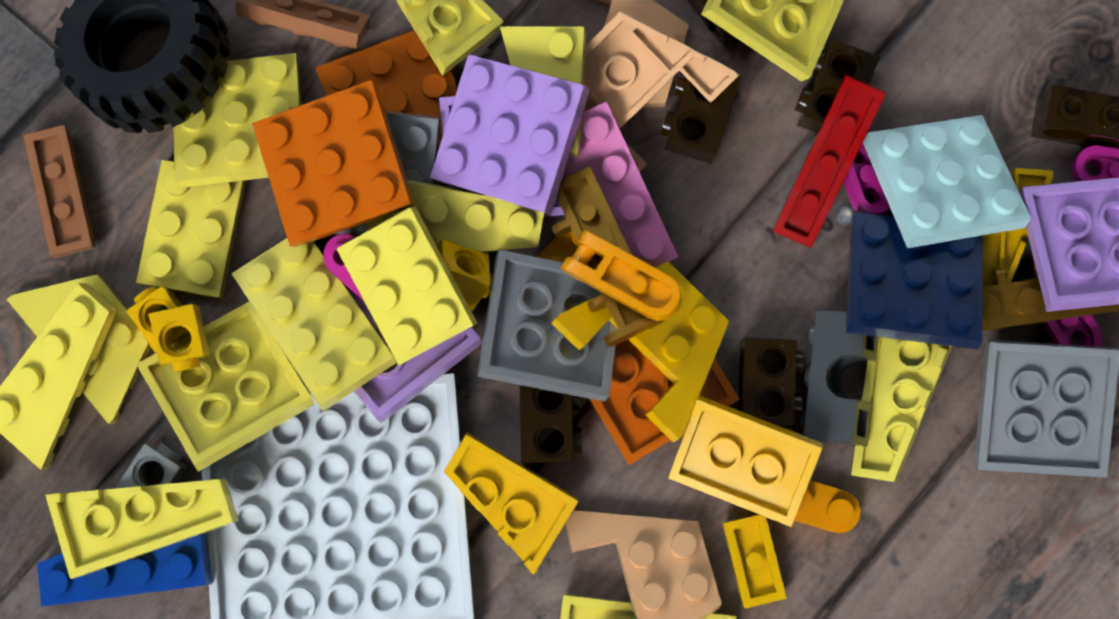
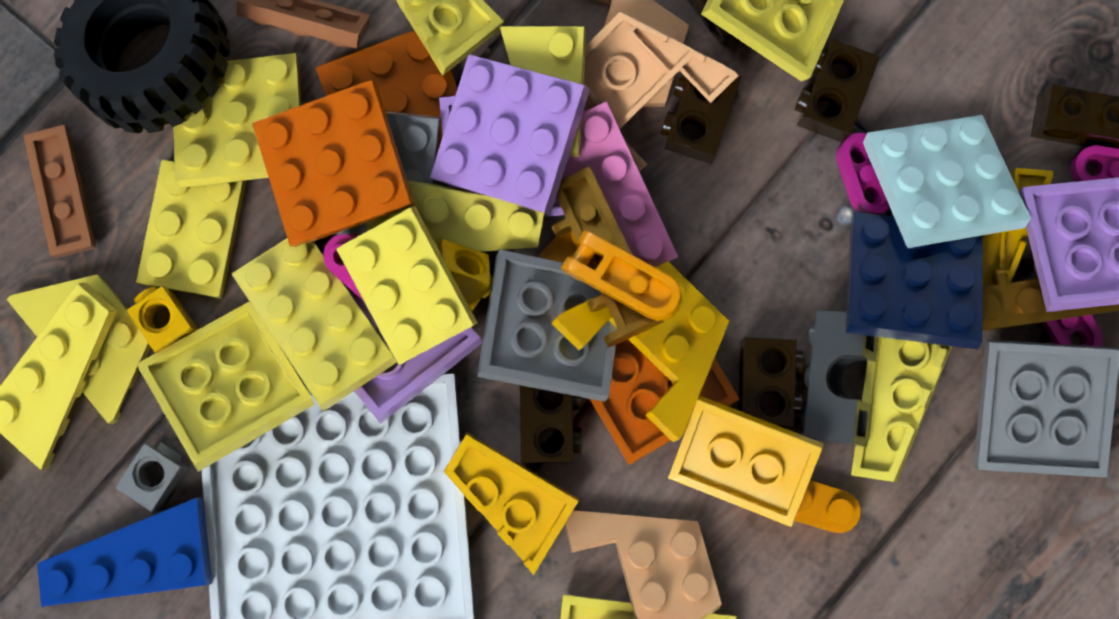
light yellow wing [45,479,239,579] -> none
yellow brick [148,304,210,372] -> none
yellow plate [722,514,787,609] -> none
red plate [773,74,886,248] -> none

